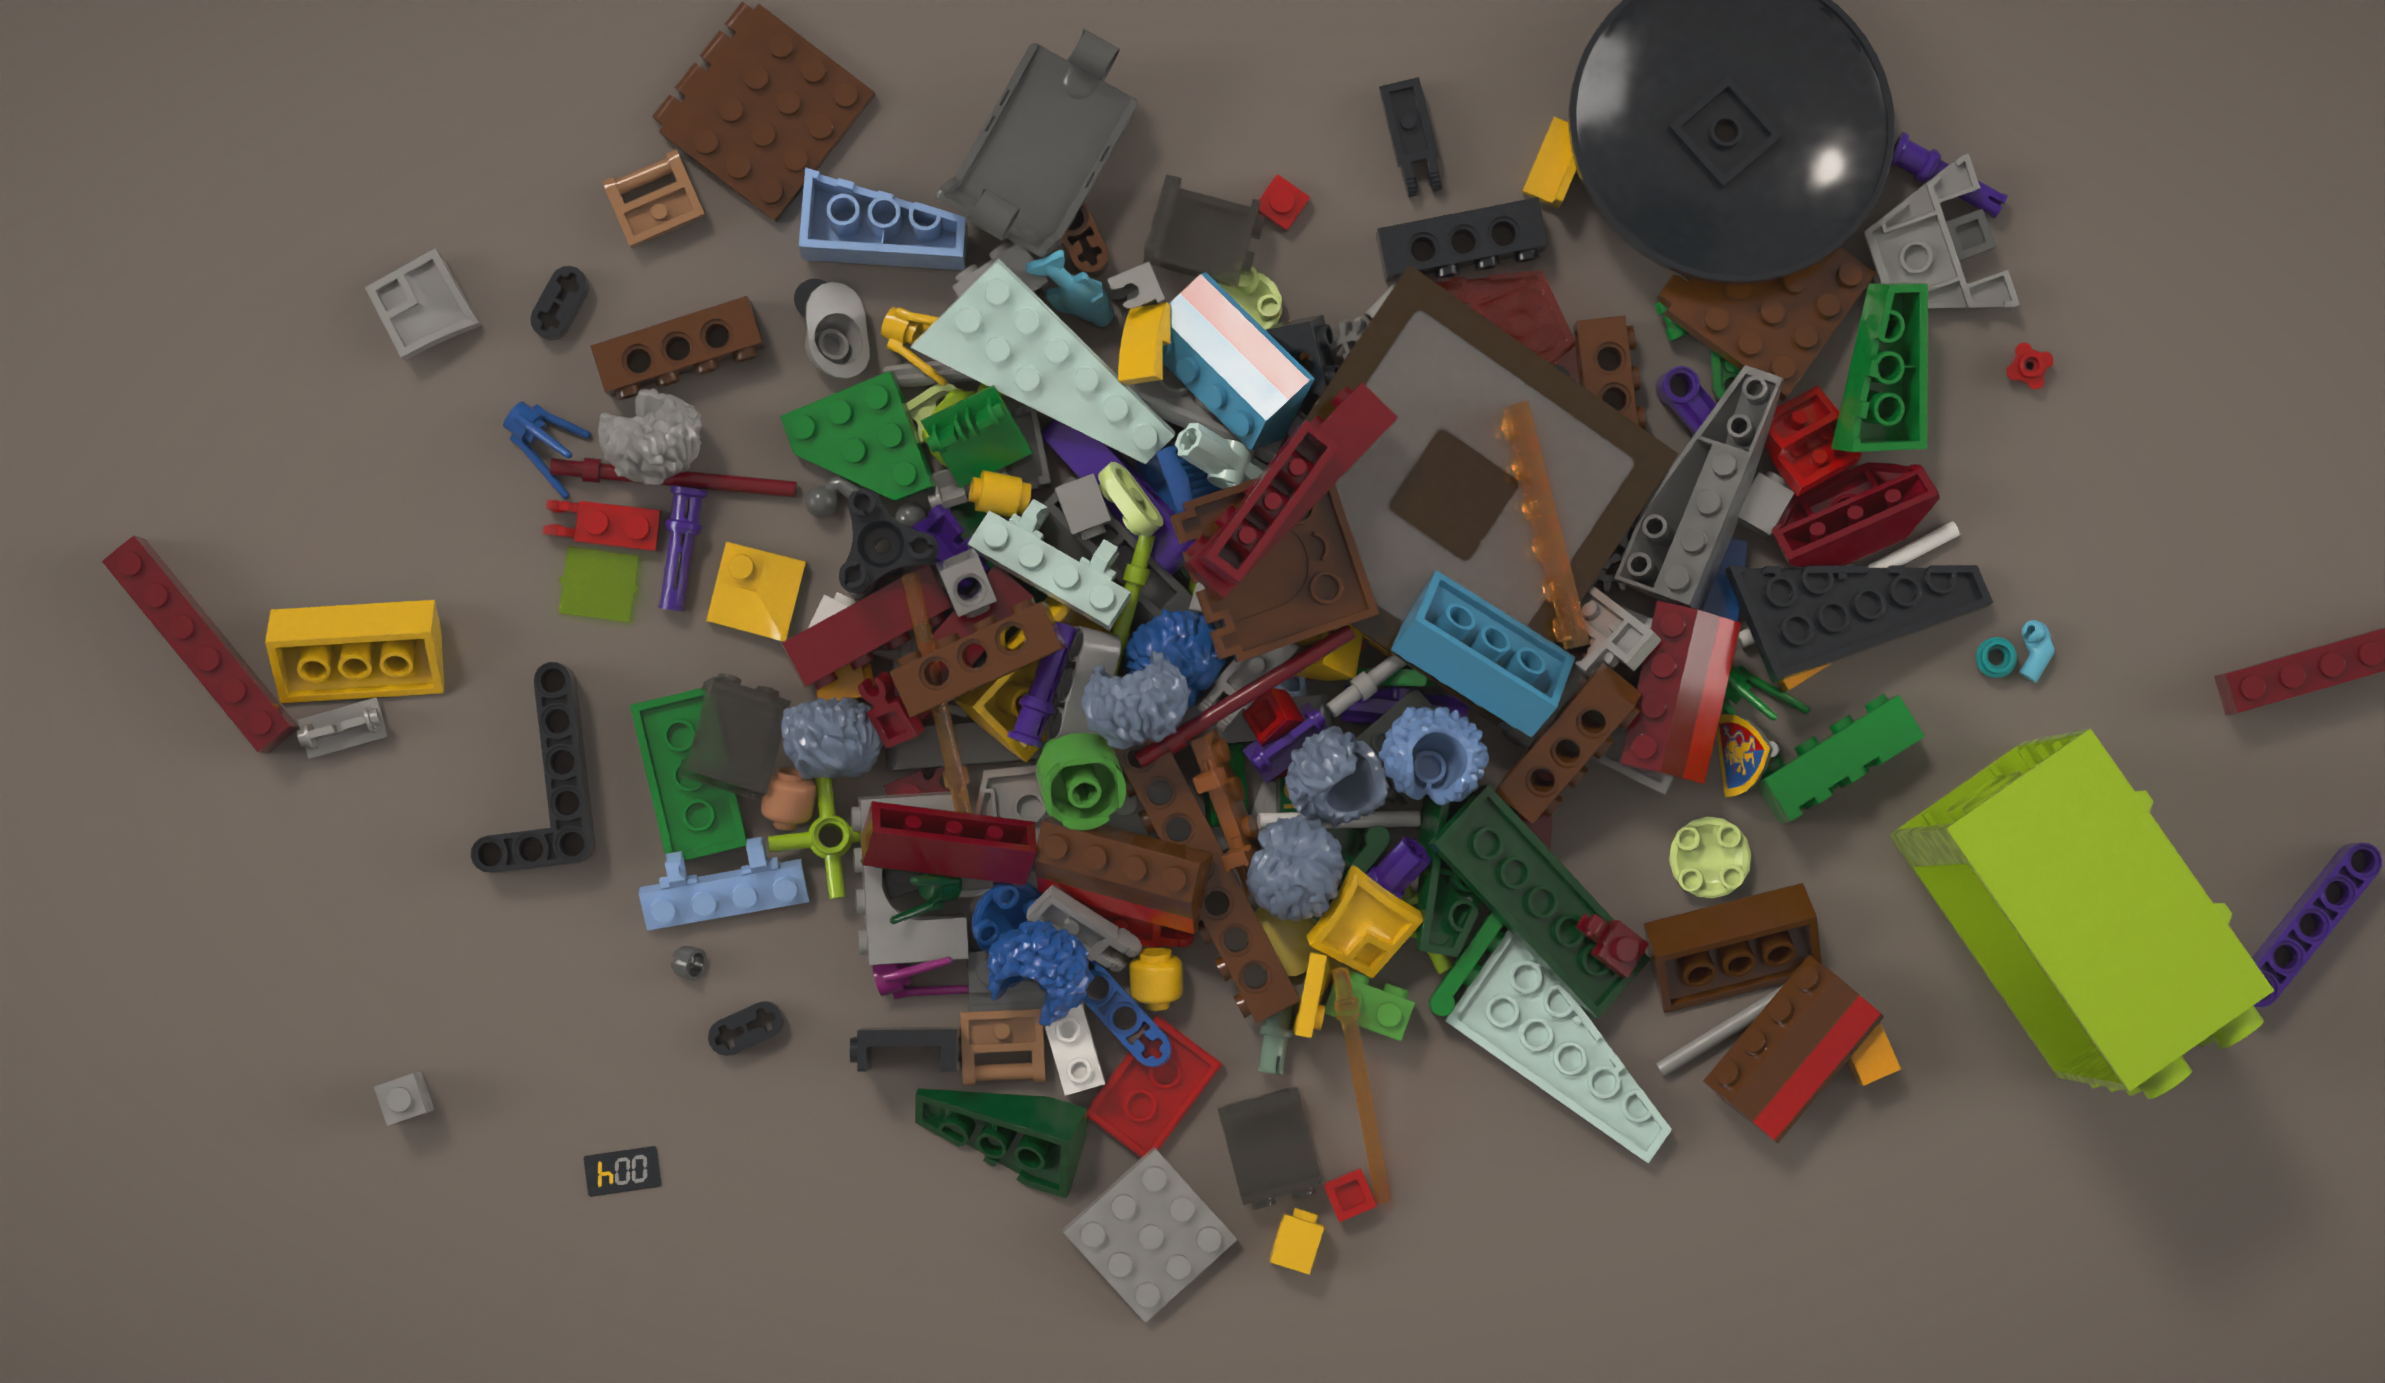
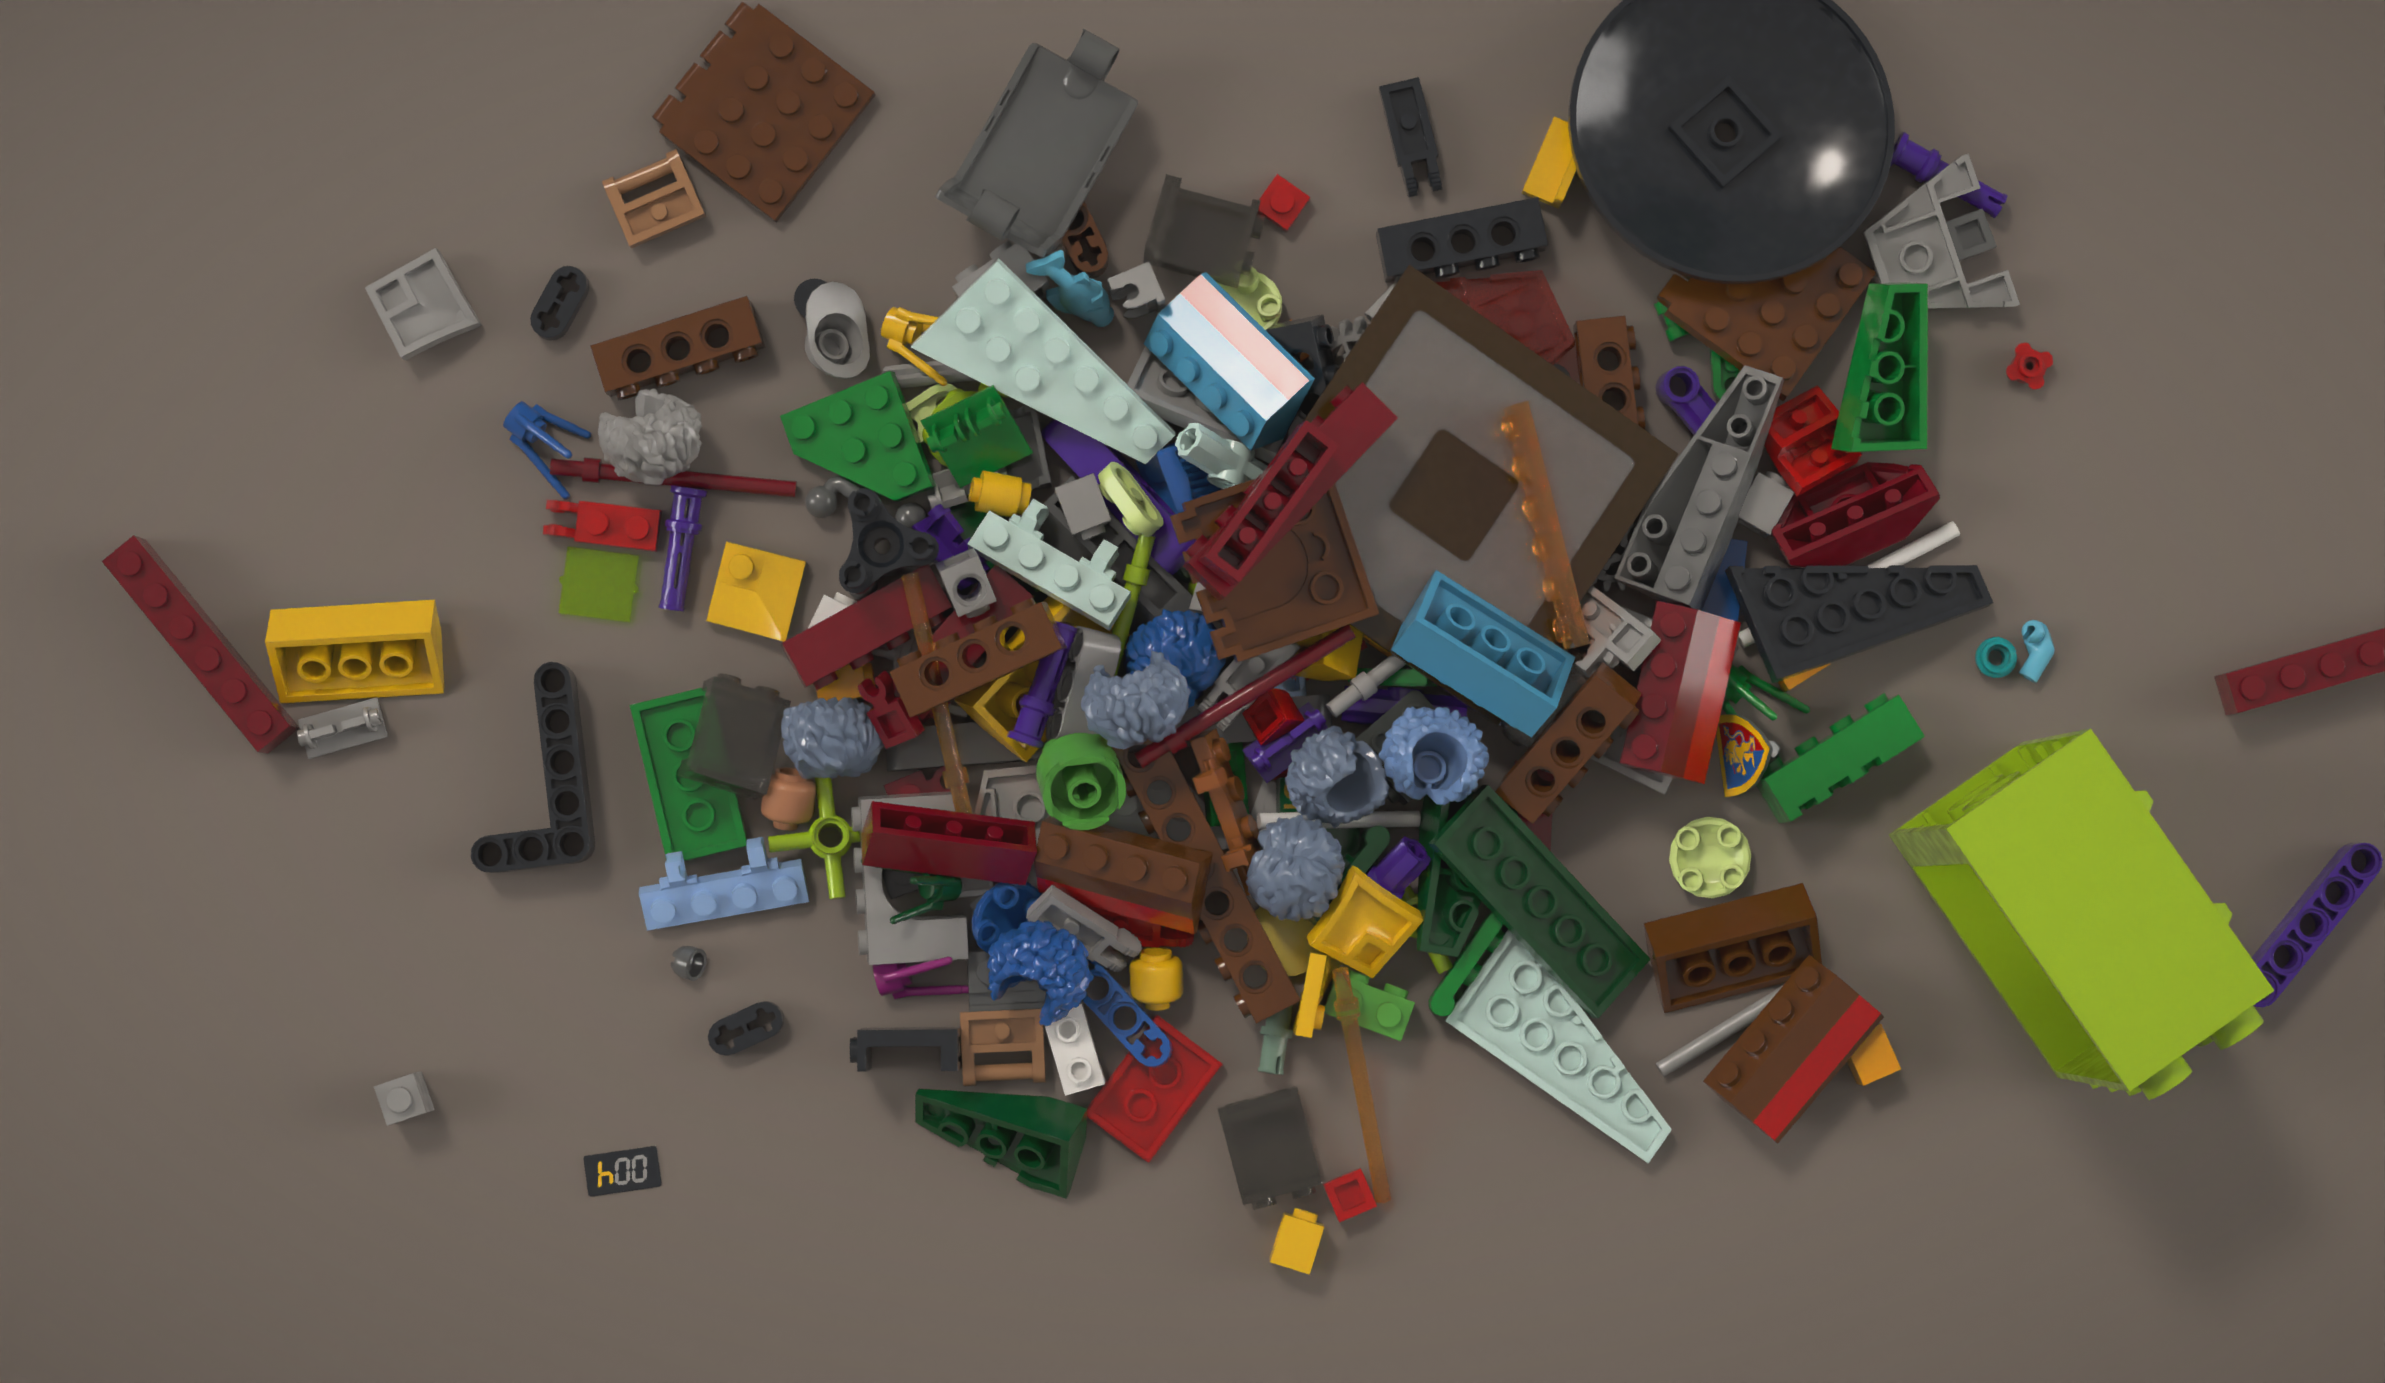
light blue wedge [799,167,968,270] -> none
light grey plate [1062,1147,1237,1323] -> none
yellow slope [1118,302,1171,385] -> none
dark red plate [1576,913,1649,978] -> none

